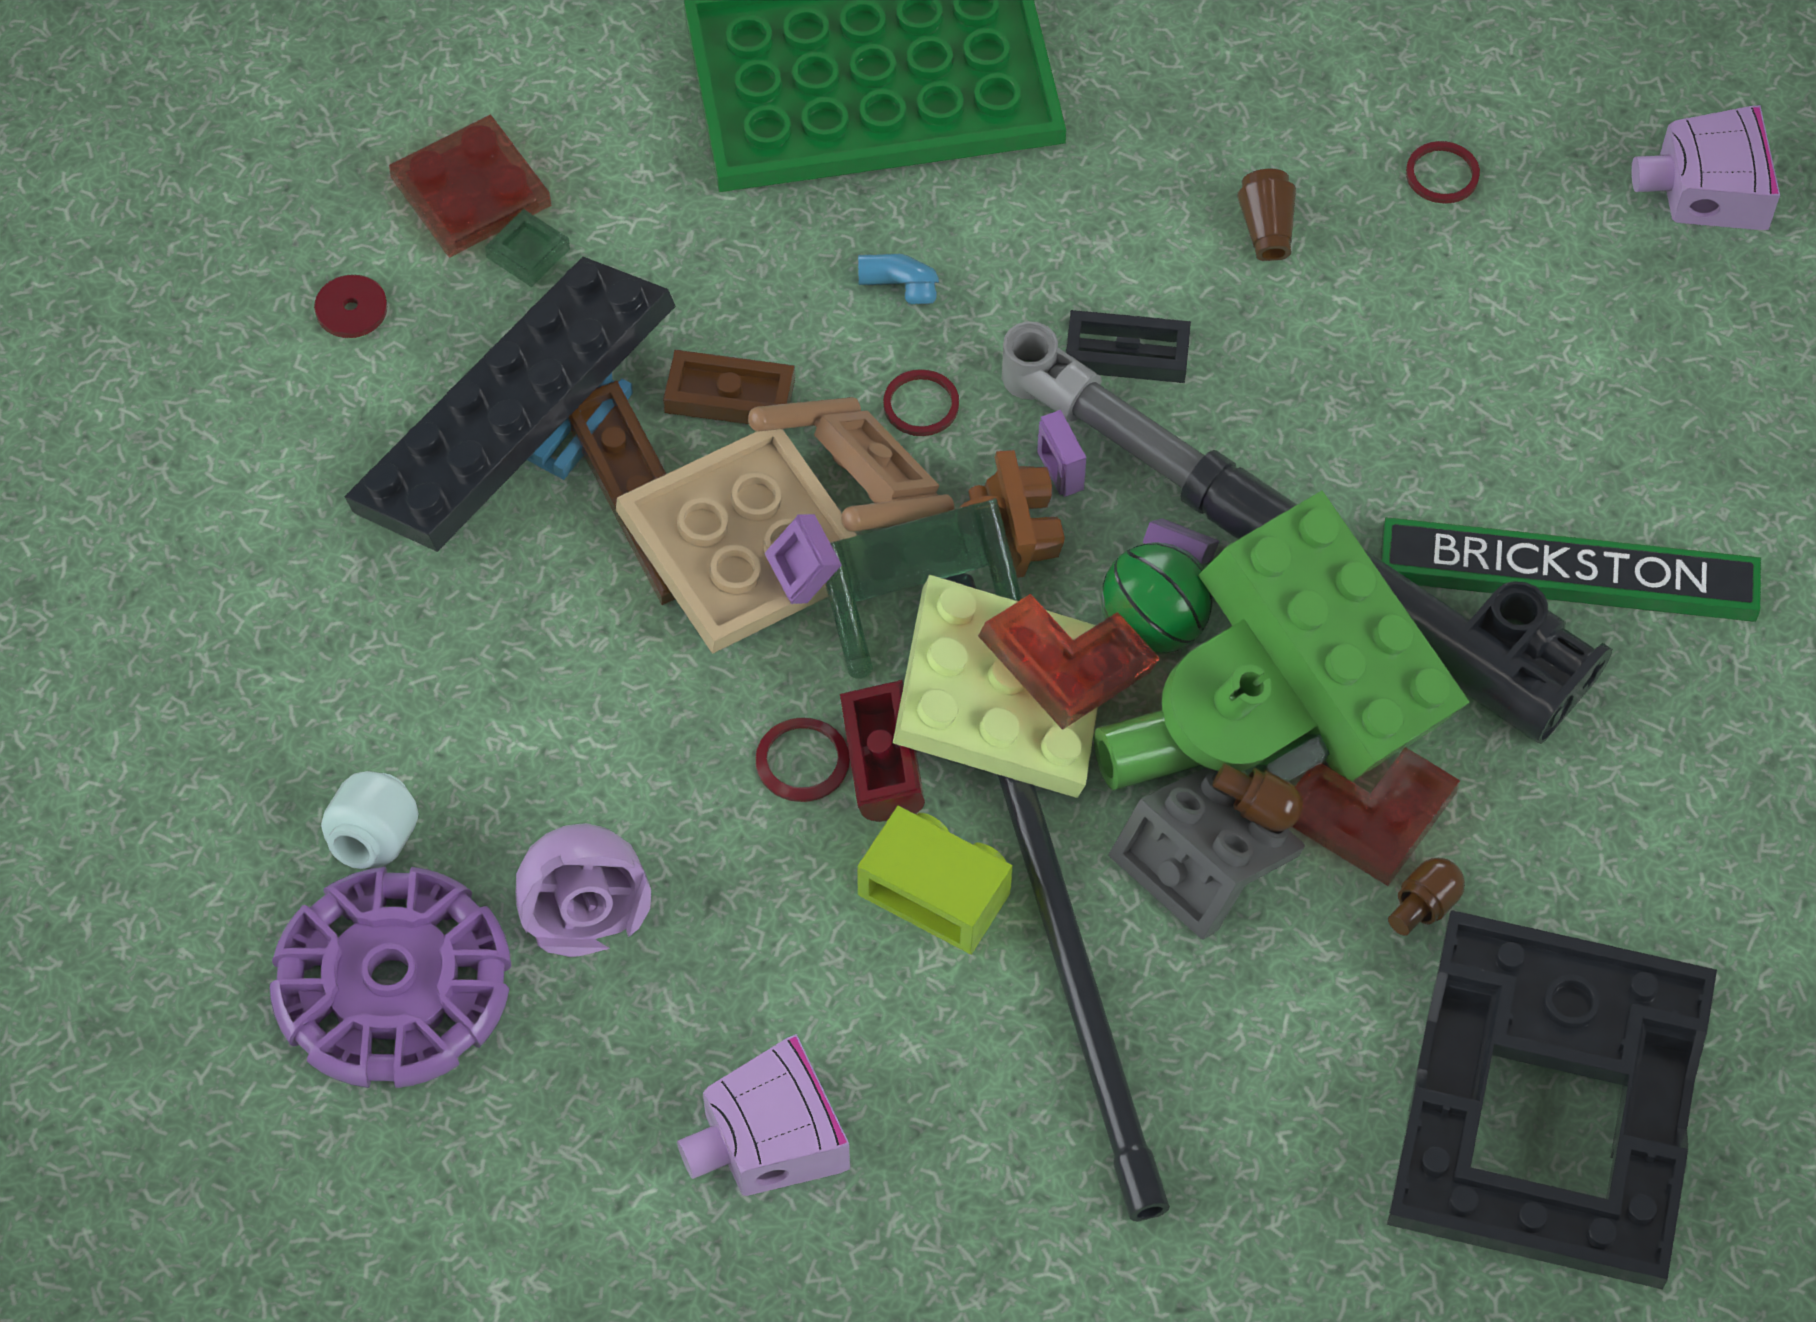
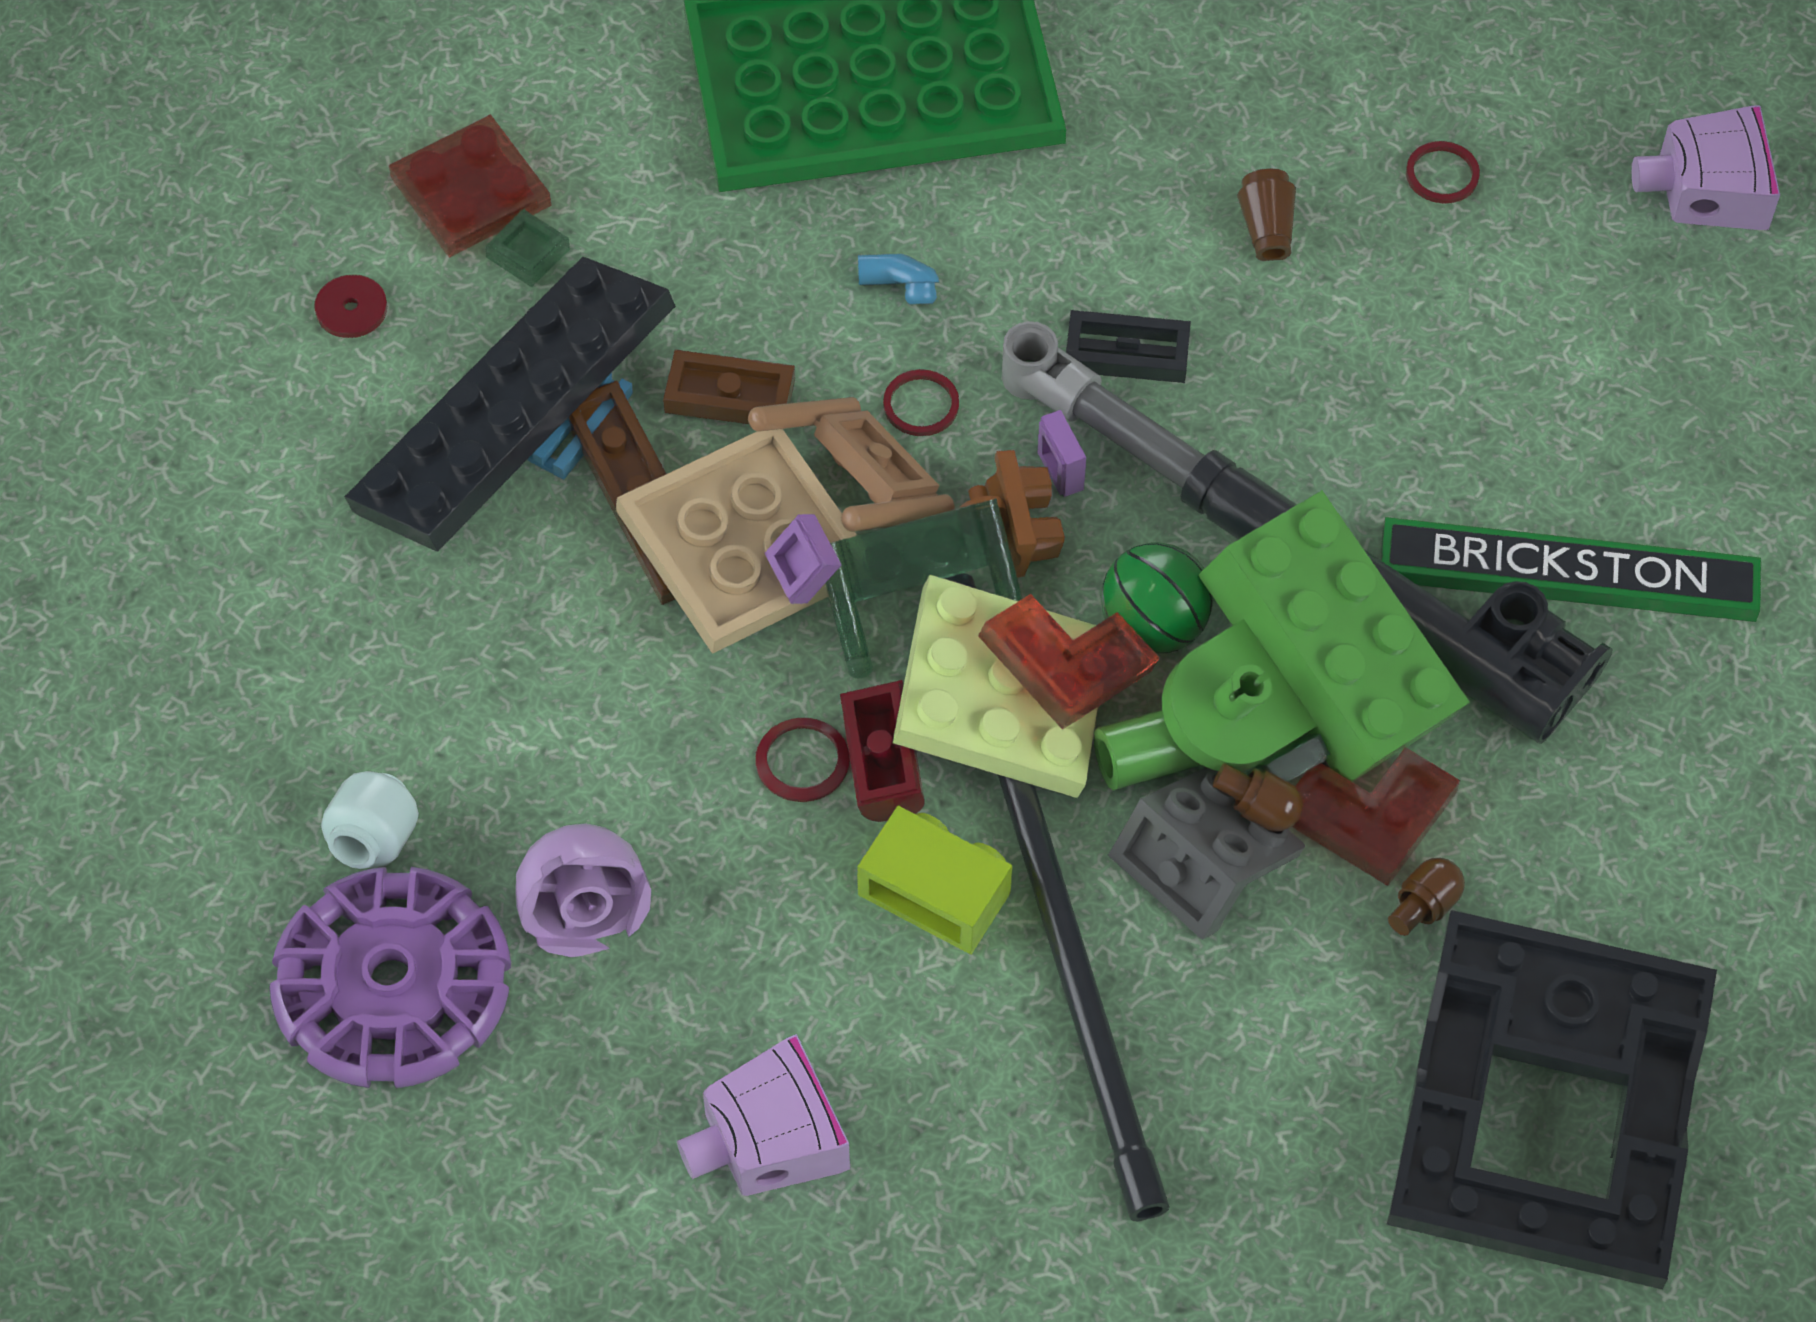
medium lavender tile [1143,518,1219,565] -> none

